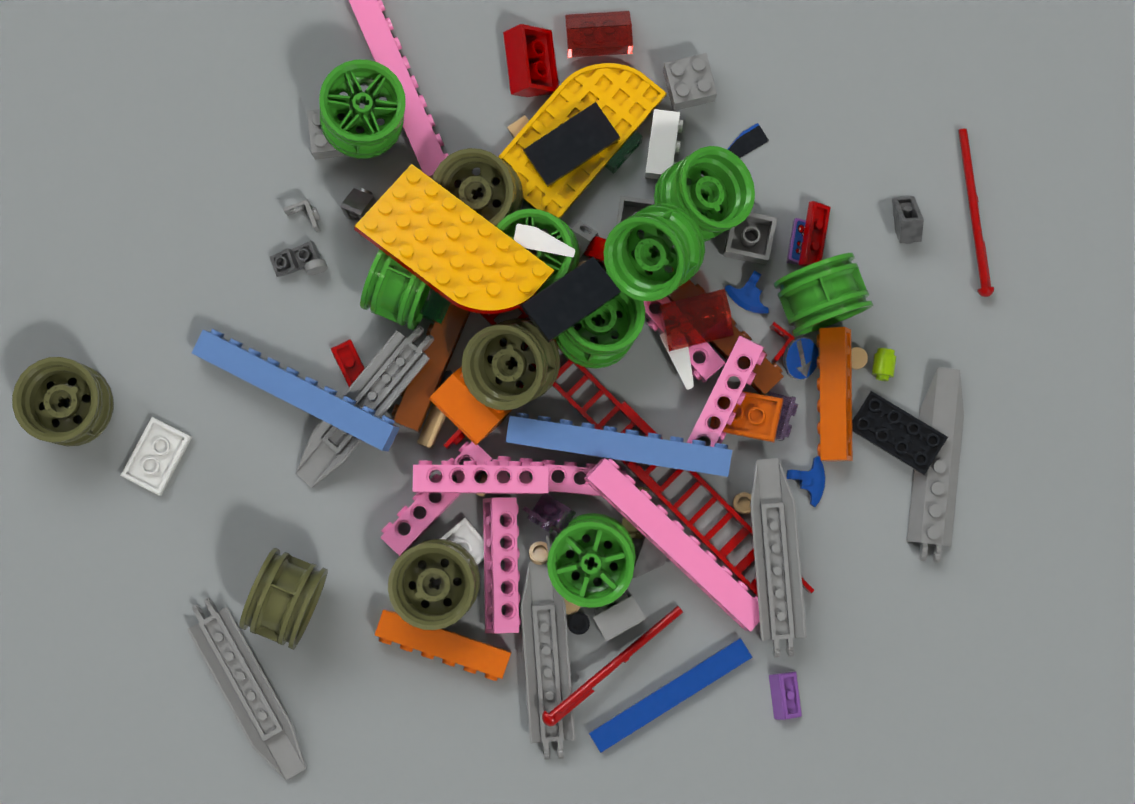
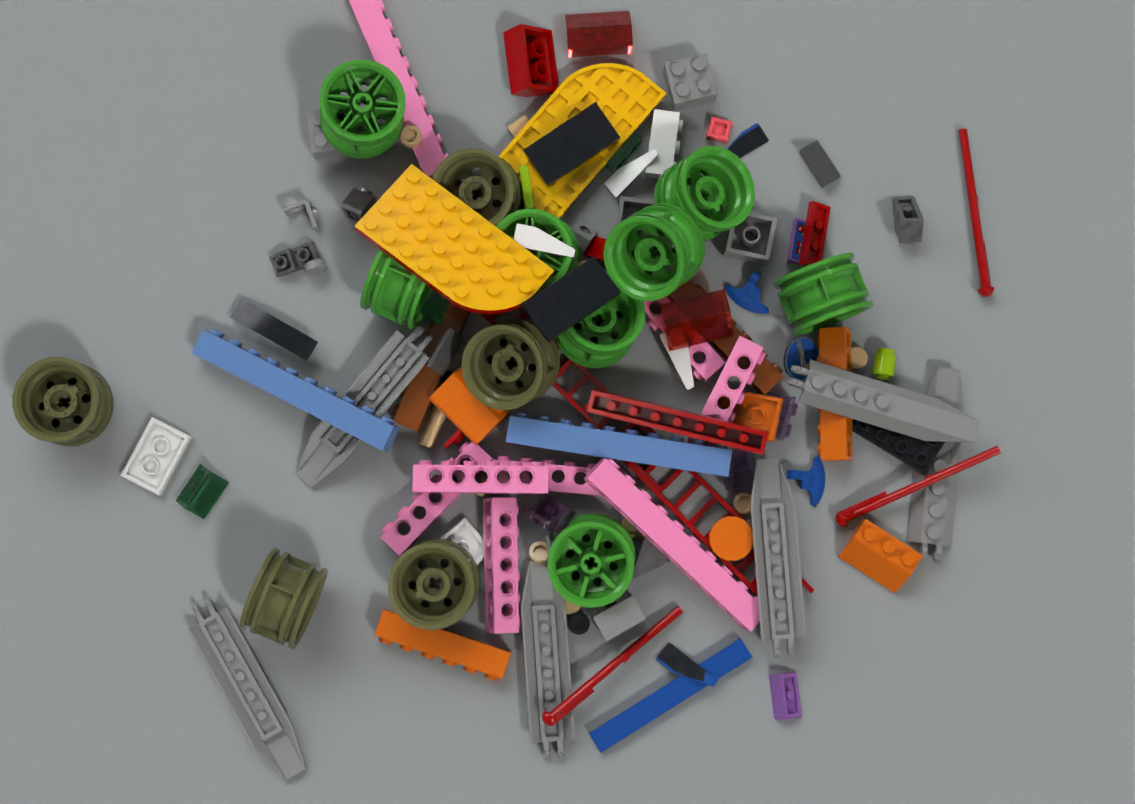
red tile [331,339,365,387] -> none
red bracket [769,322,795,363] -> none
none -> clear green panel [175,464,229,519]
none -> black slope [230,299,318,361]
none -> tan tile [400,125,422,148]
none -> dark grey slope [427,328,464,376]
none -> lime tile [519,165,534,209]
none -> red brick [587,389,769,455]
none -> white sticker [604,149,658,197]
none -> black sticker [656,643,718,687]
none -> coral tile [706,116,732,144]
none -> orange tile [709,516,753,561]
none -> clear purple bracket [724,448,756,494]
none -> light grey hinge [787,359,980,443]
none -> dark grey slope [799,140,841,188]
none -> red bar [835,446,1001,527]
none -> orange slope [838,519,923,593]

